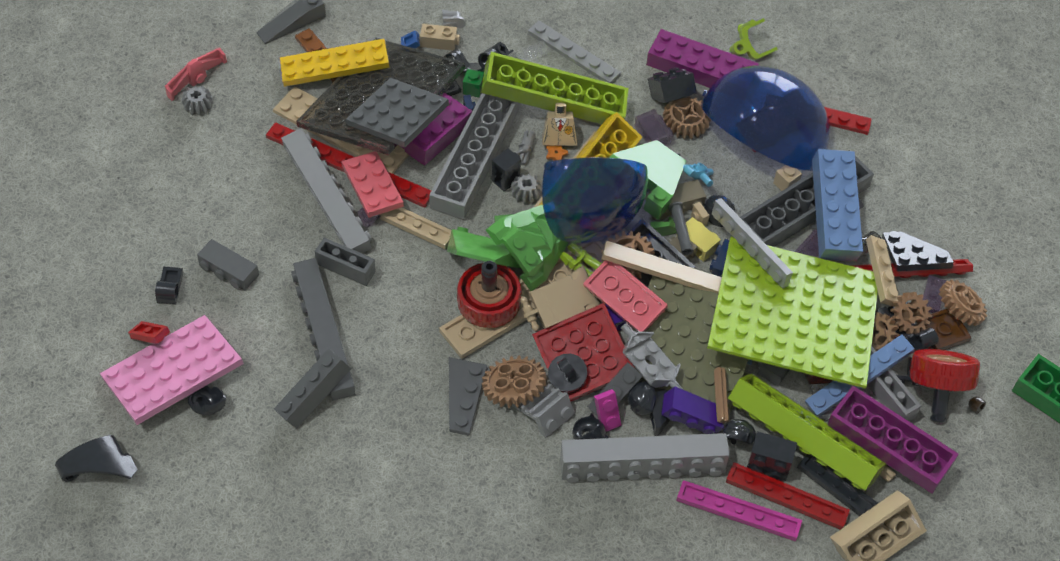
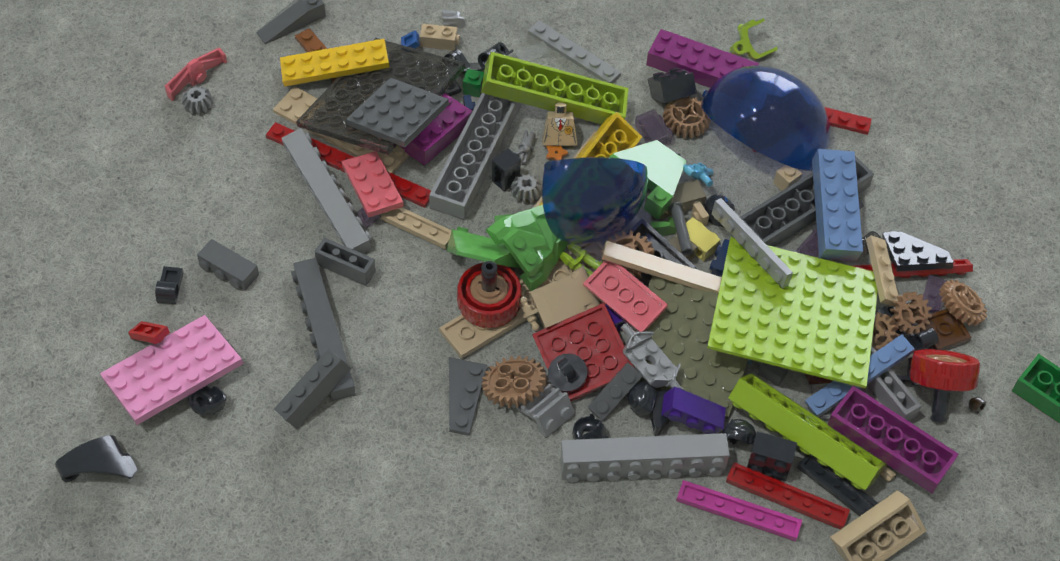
dark pink plate [594,389,622,432] -> none
medium nougat axle [714,367,729,424] -> none

